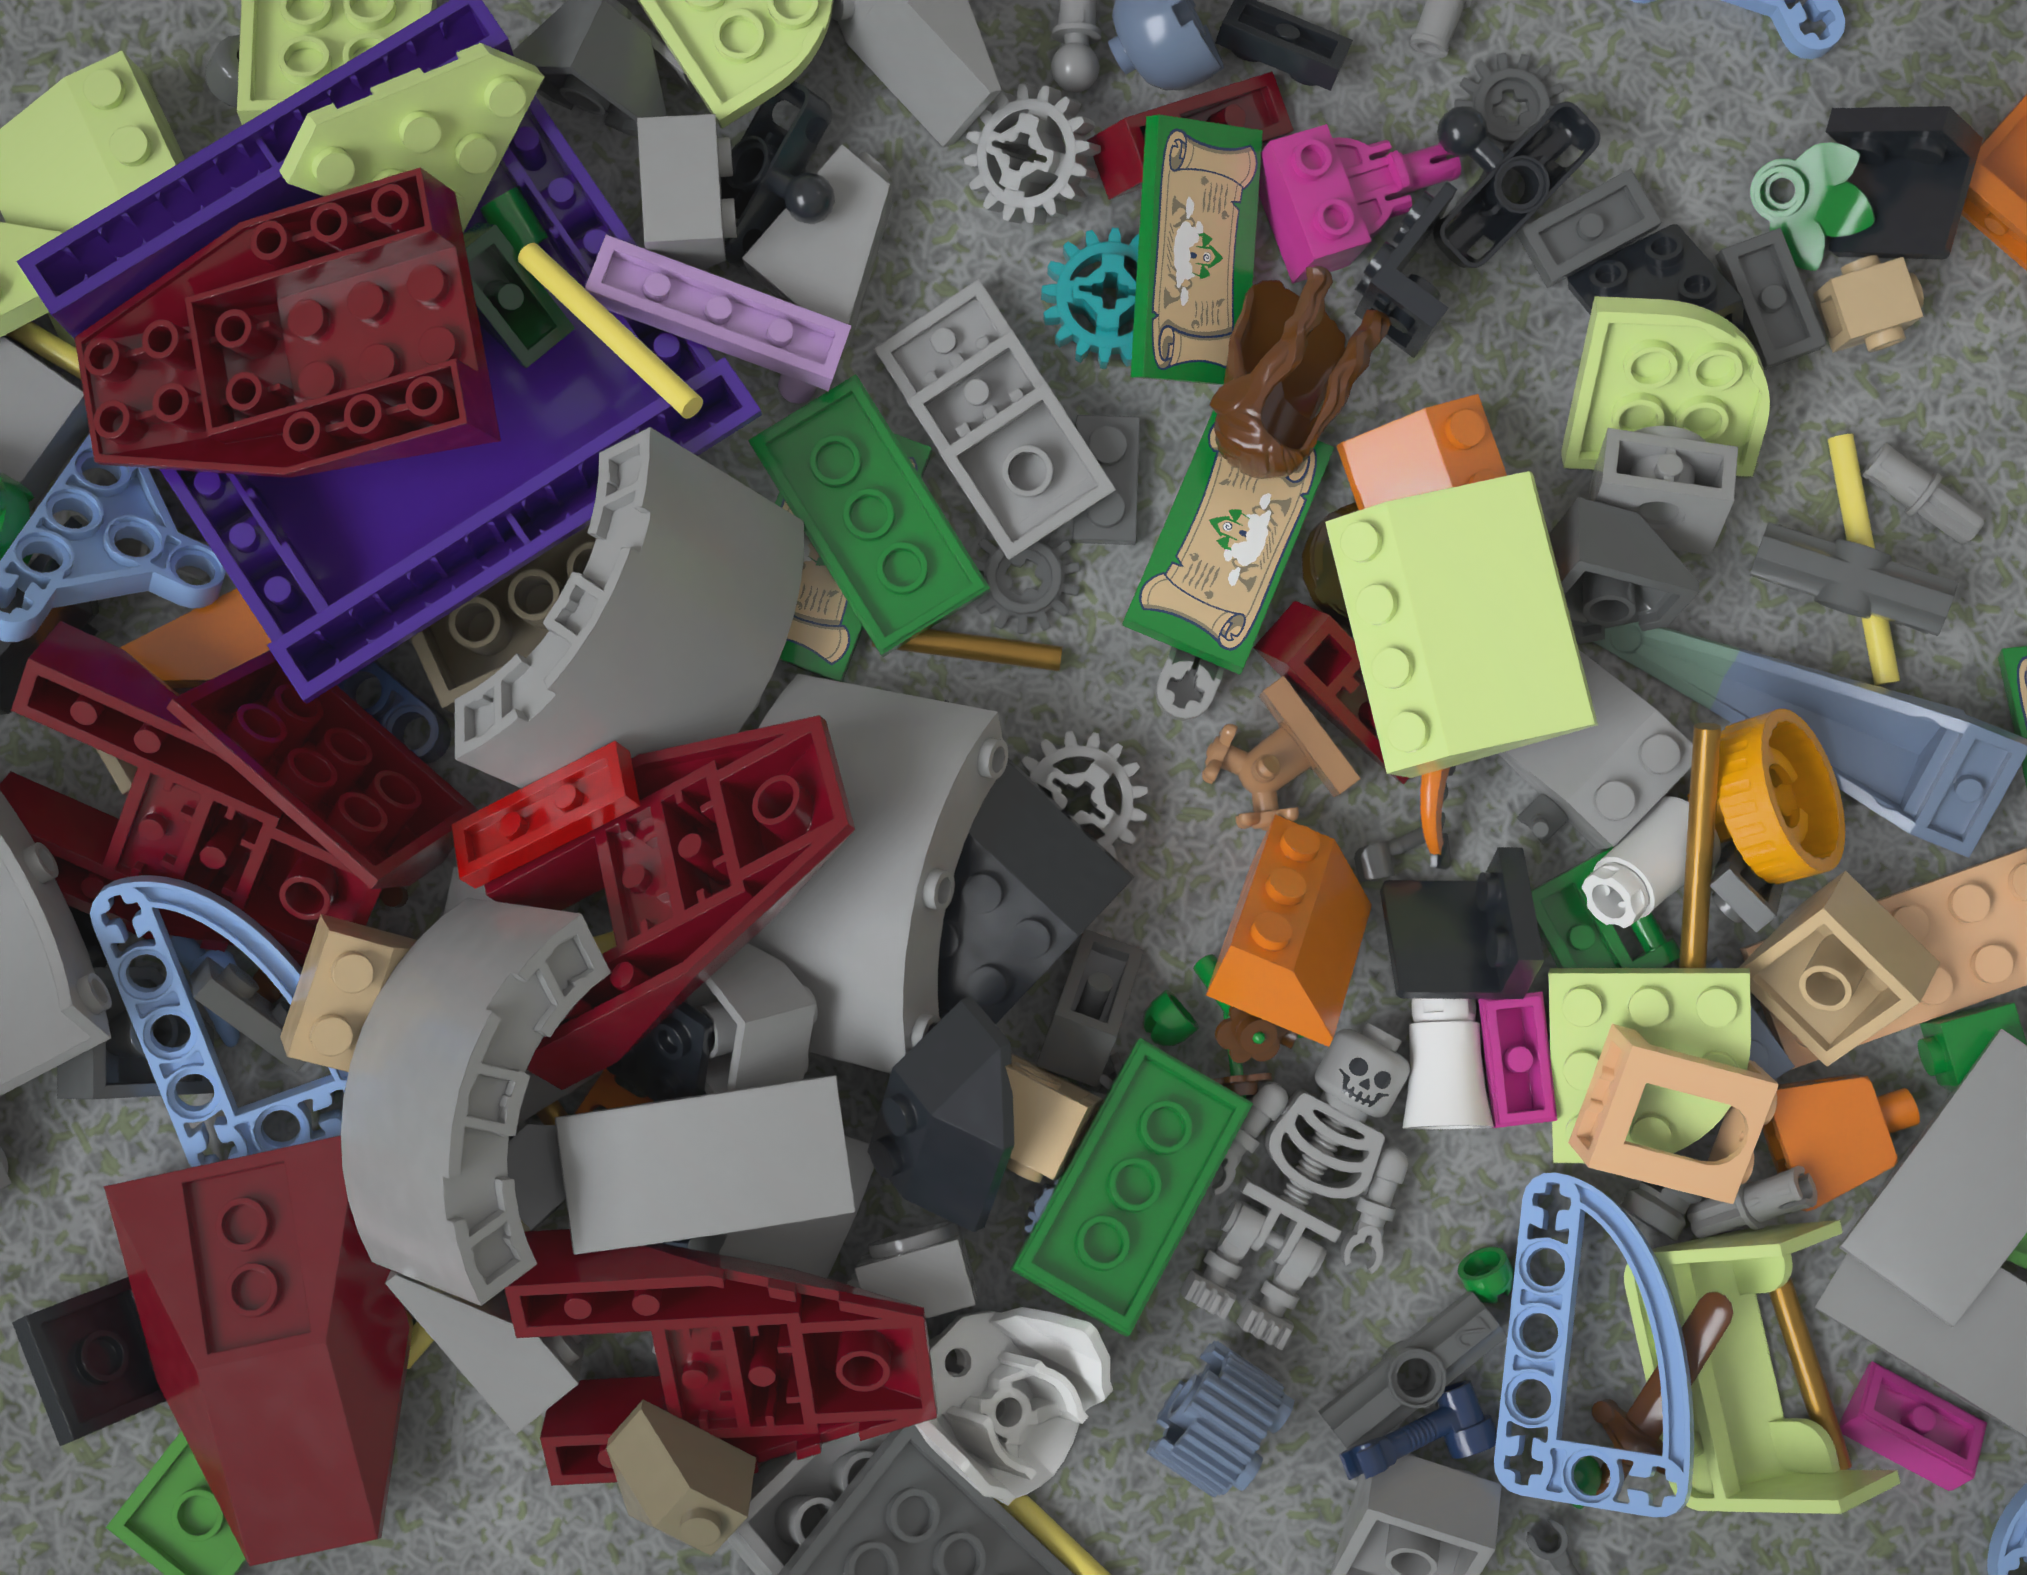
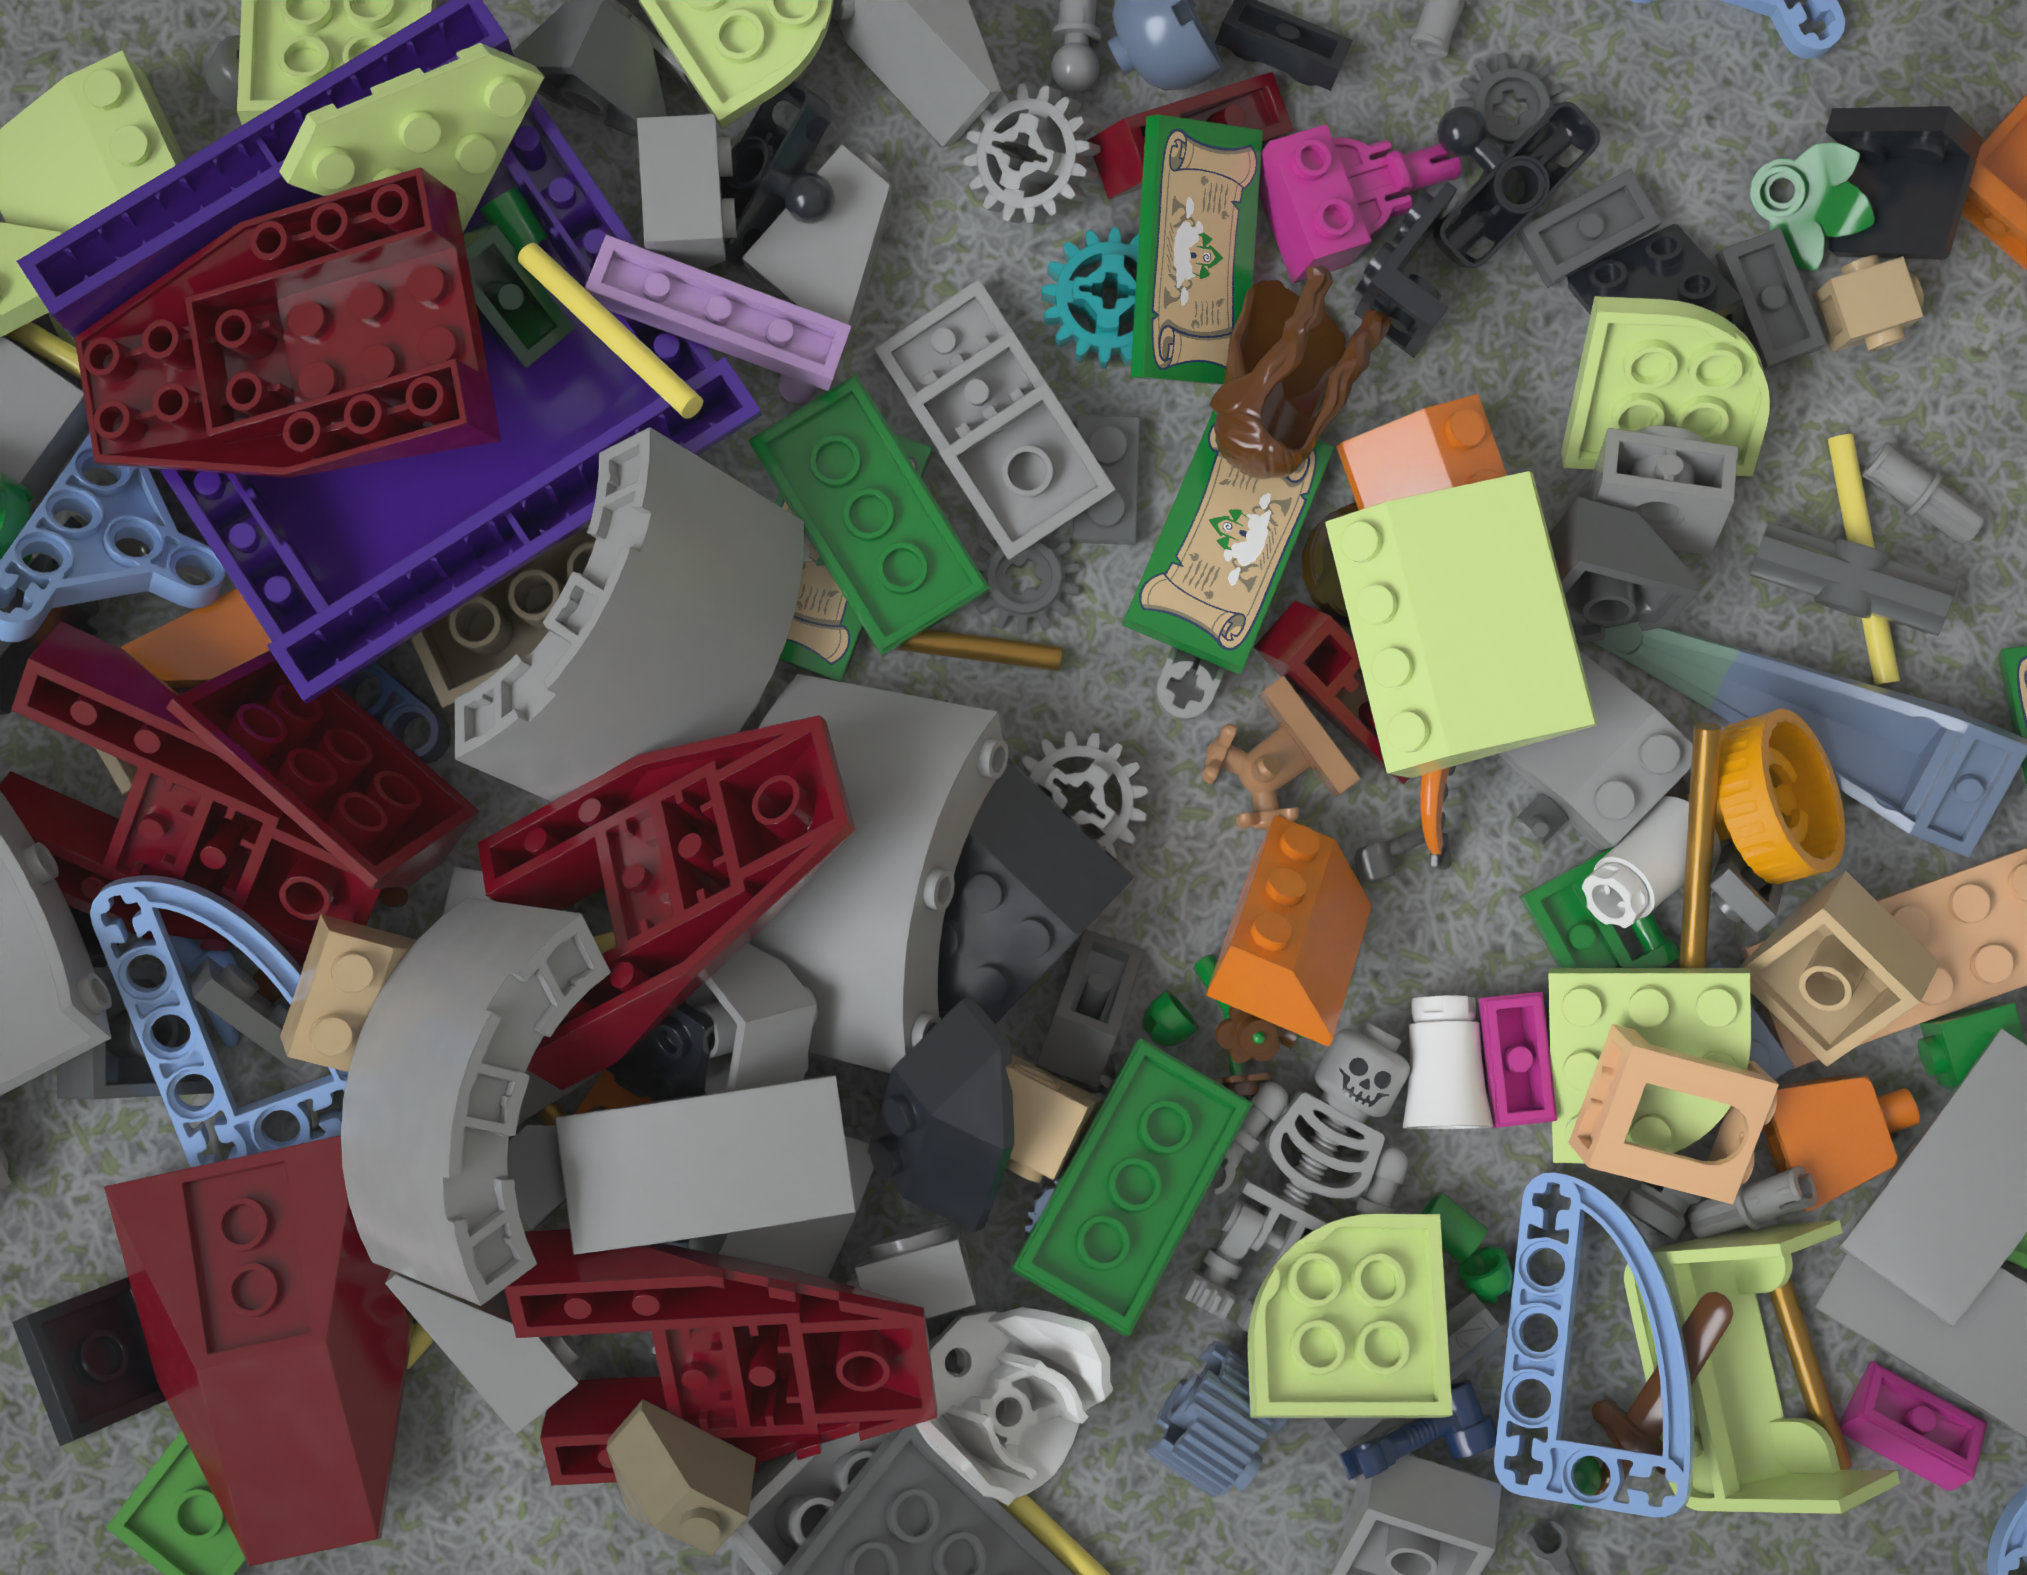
red plate [451,741,640,889] -> none
black bracket [1380,847,1544,999] -> none
none -> yellowish green plate [1248,1214,1453,1418]
none -> green hinge [1420,1191,1488,1263]

